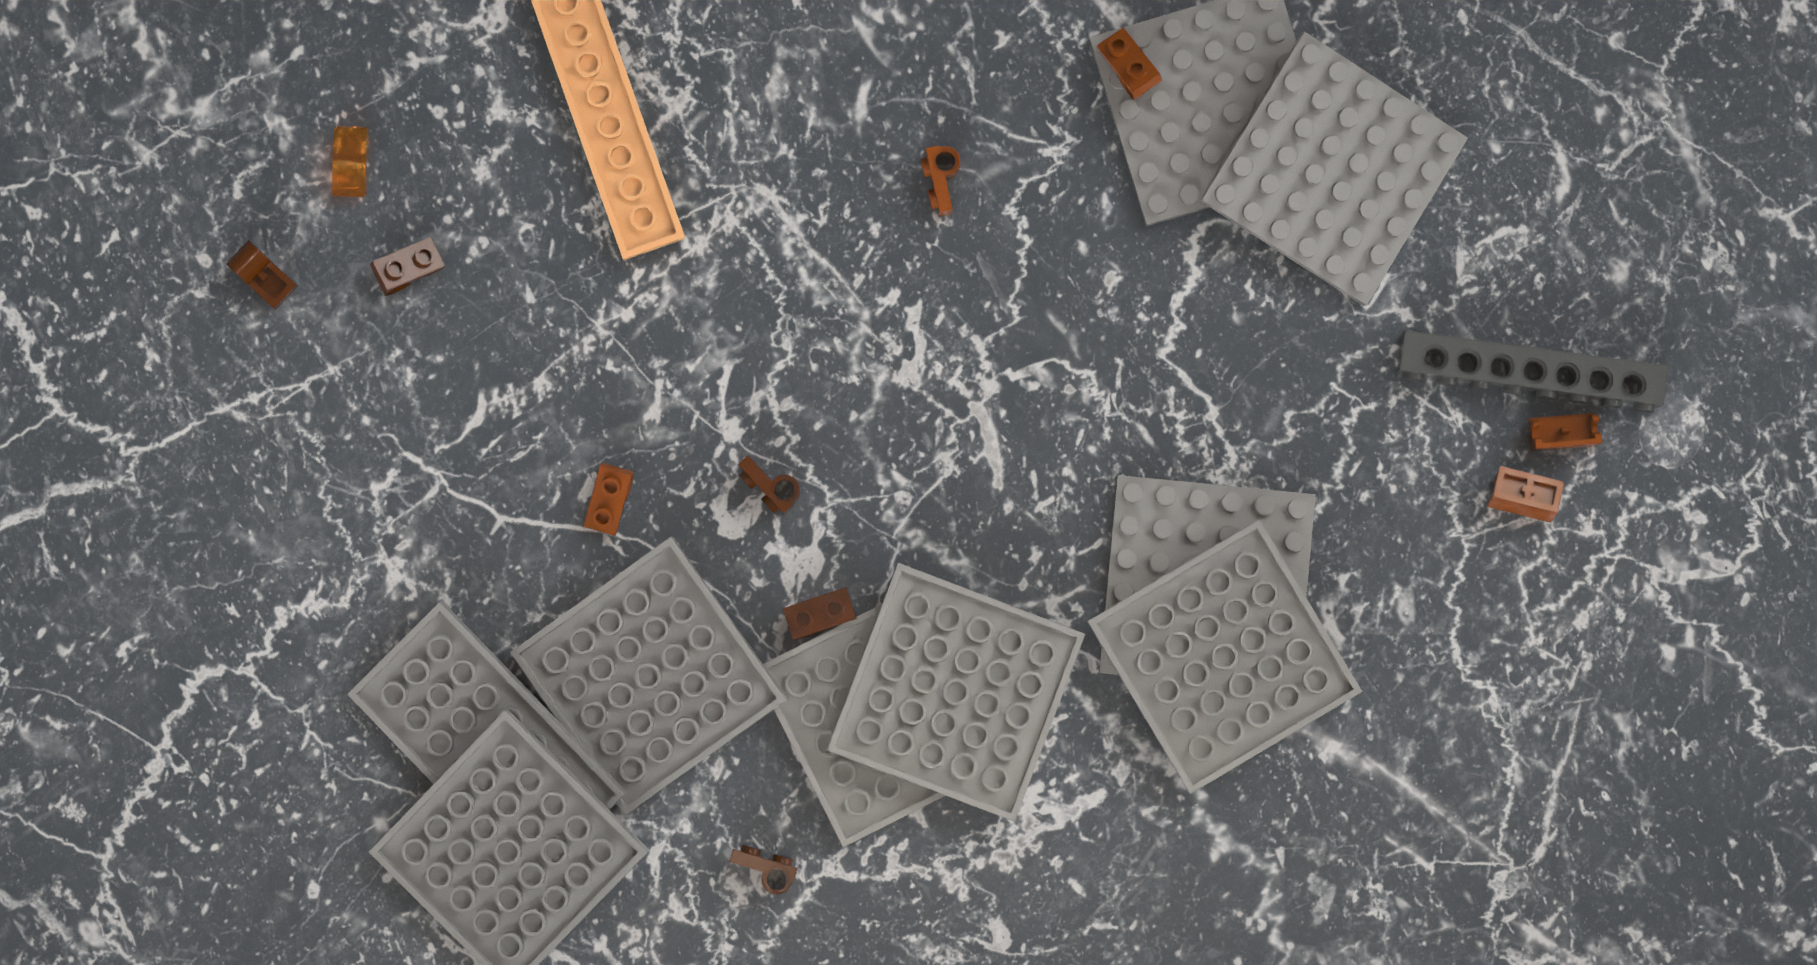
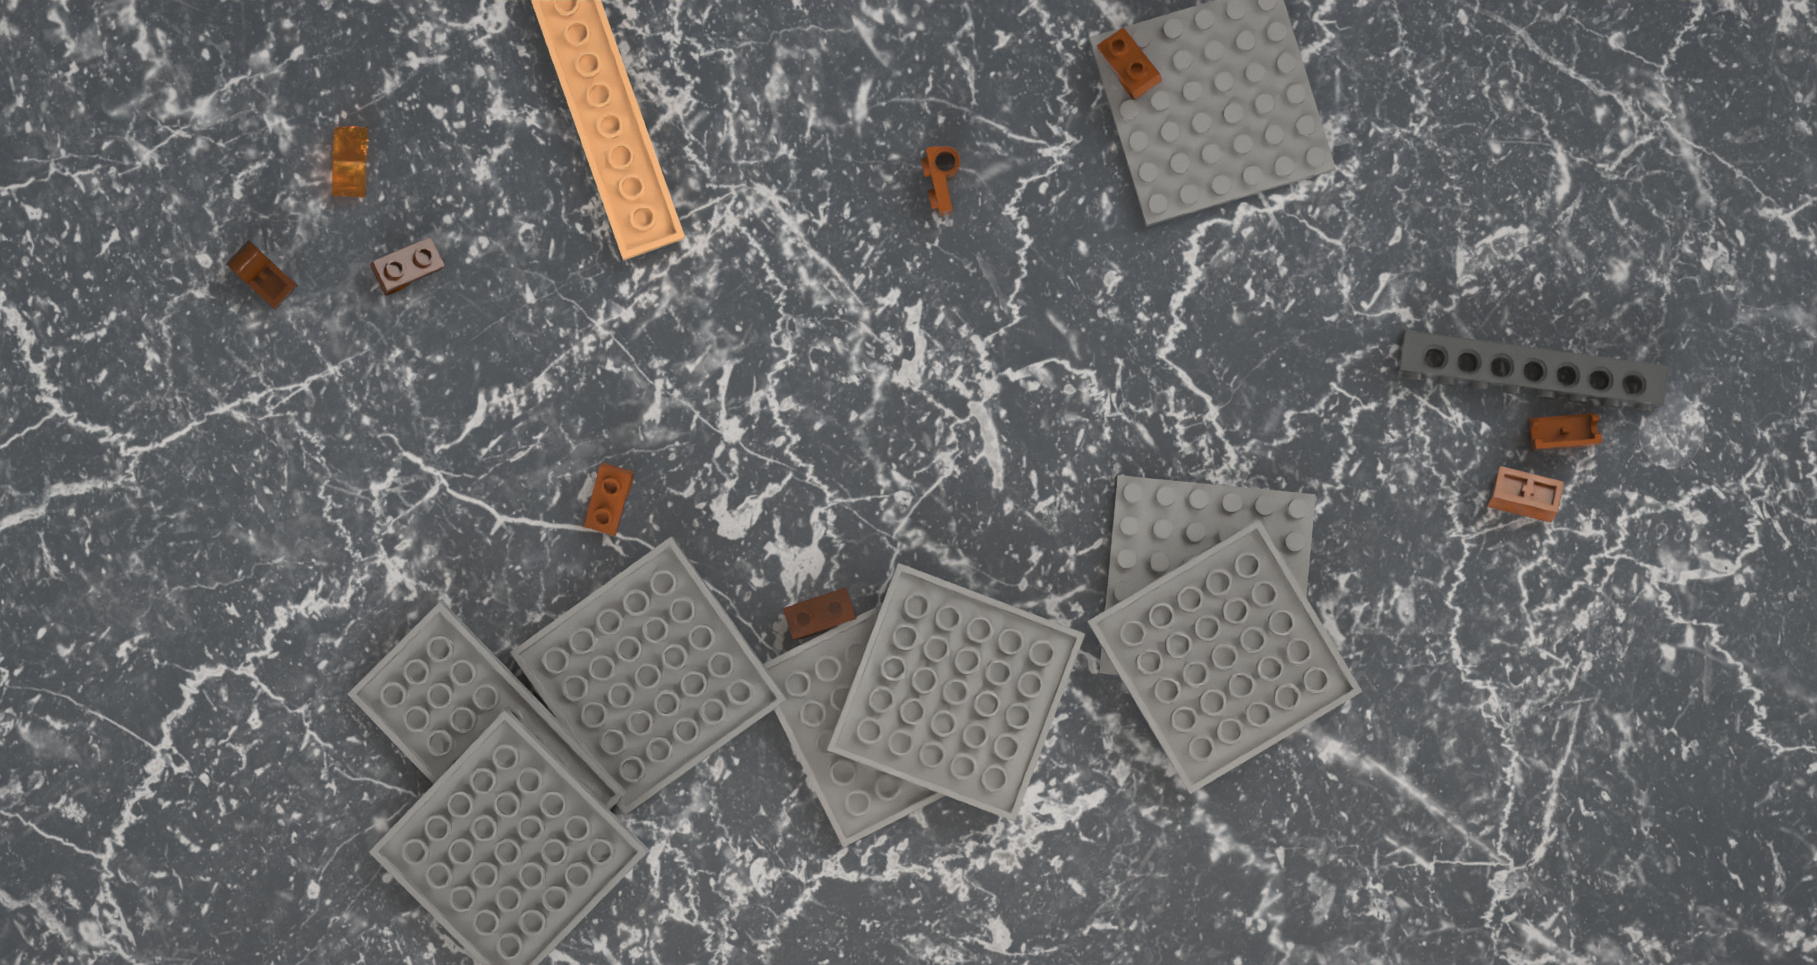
reddish brown plate [730,845,798,895] -> none
reddish brown plate [738,456,800,515] -> none
light grey plate [1199,32,1468,306] -> none

